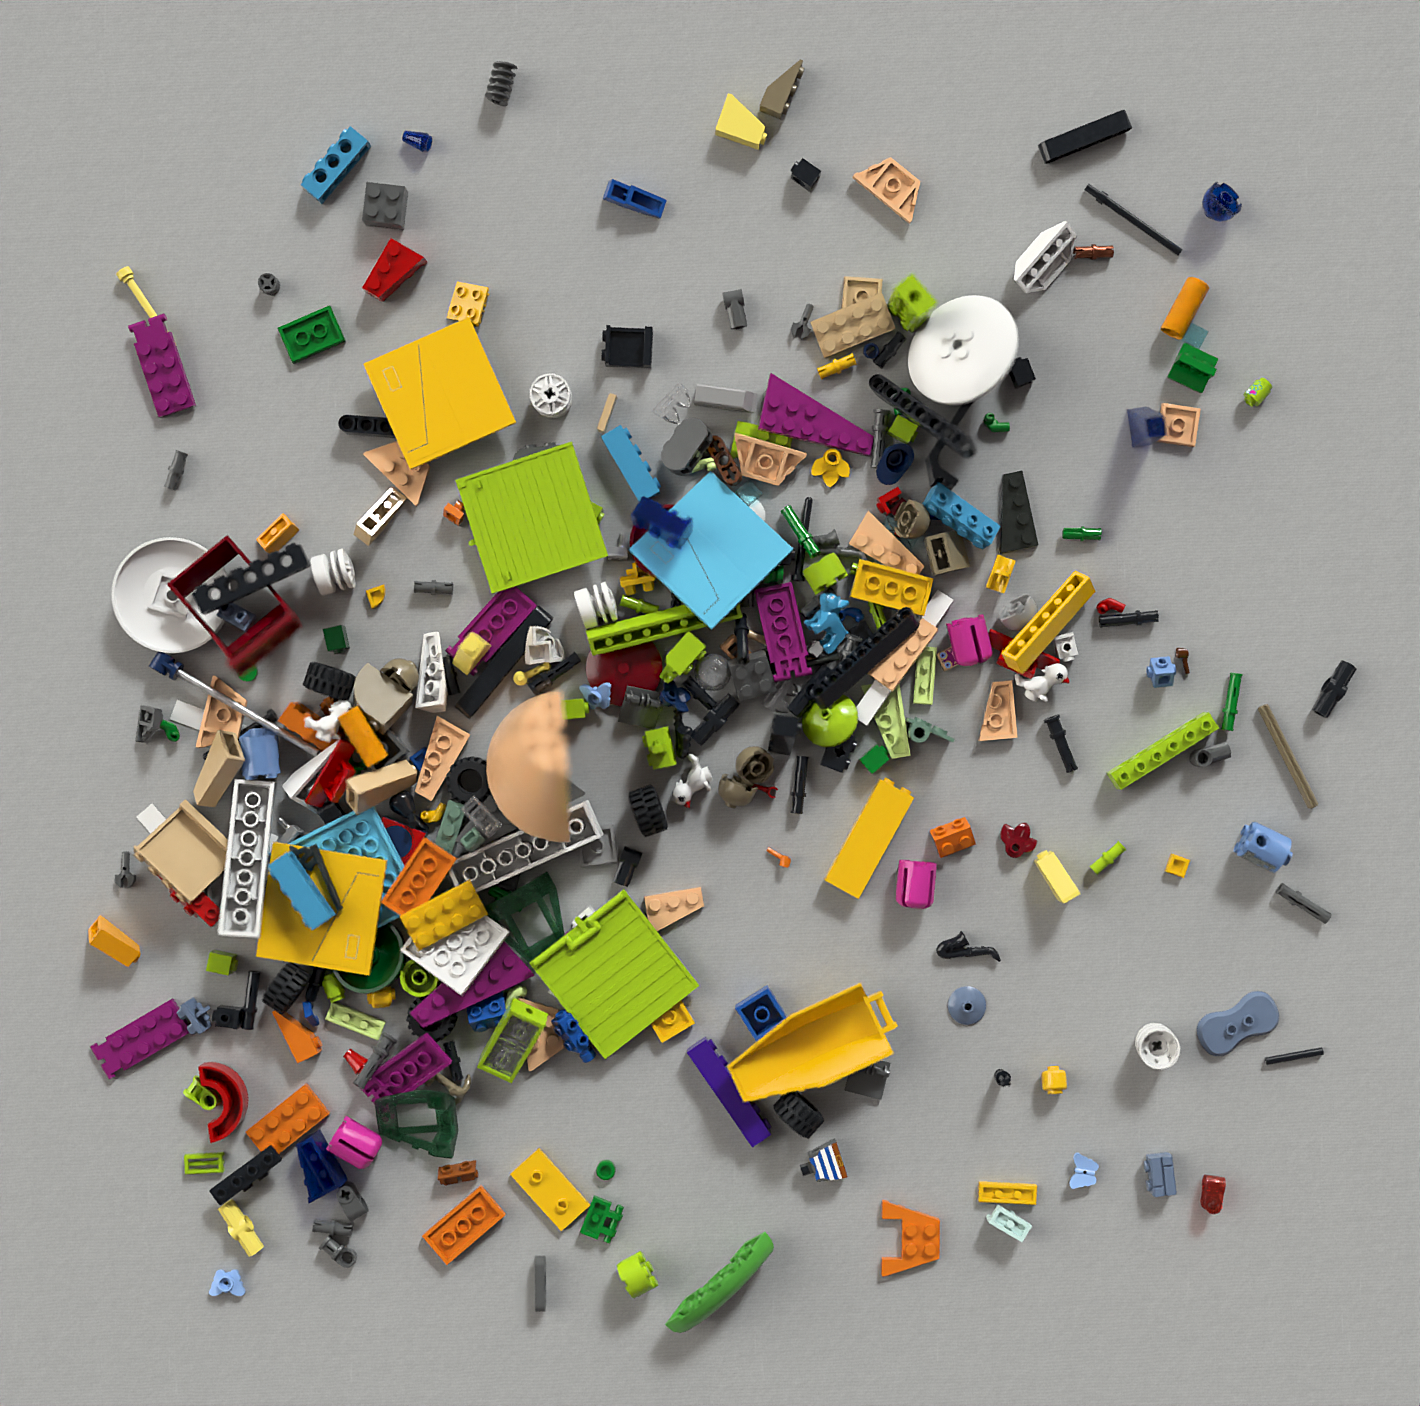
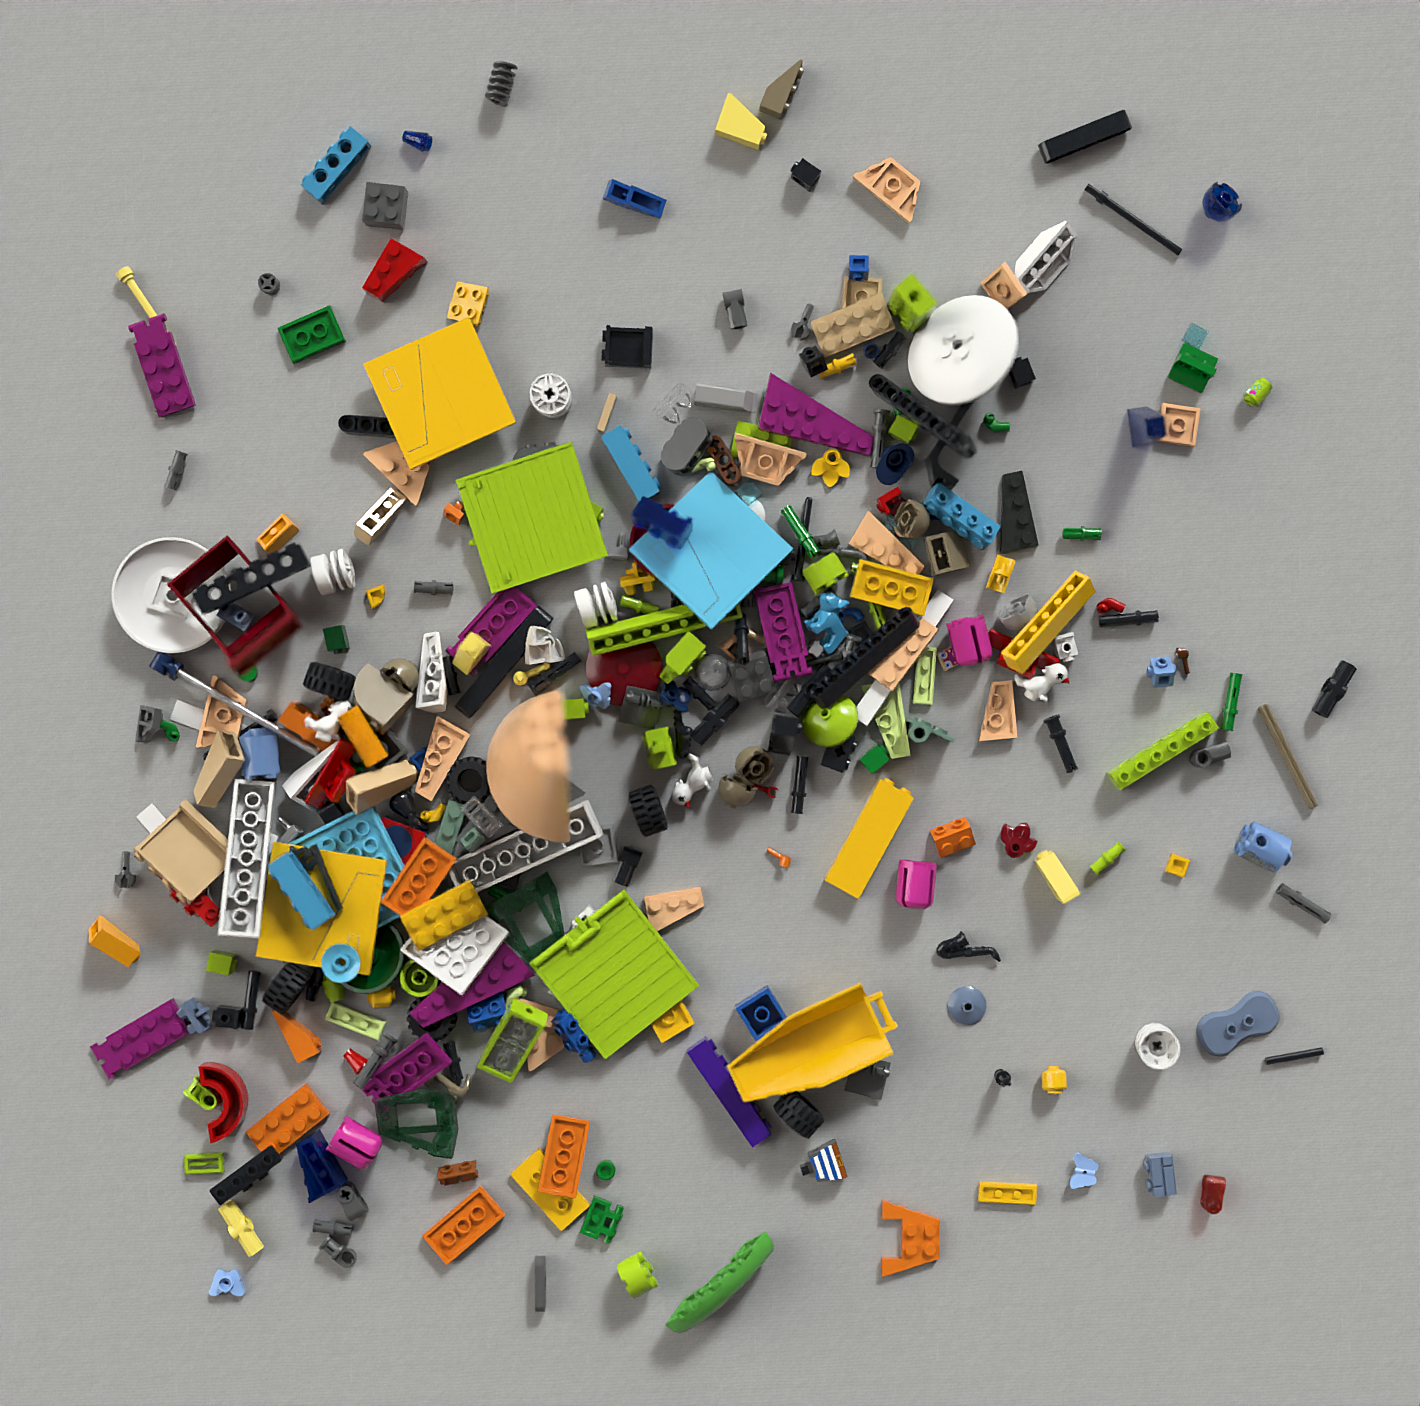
blue tile [302,1001,319,1027] -> none
light aqua panel [986,1205,1032,1242] -> none
copper pin [1073,244,1114,260] -> none
light orange piece [1161,277,1210,339] -> none
none -> medium azure dish [321,943,360,983]
none -> orange plate [538,1114,590,1198]
none -> black brick [799,346,828,378]
none -> blue bracket [849,255,869,282]
none -> light nougat tile [981,262,1027,311]

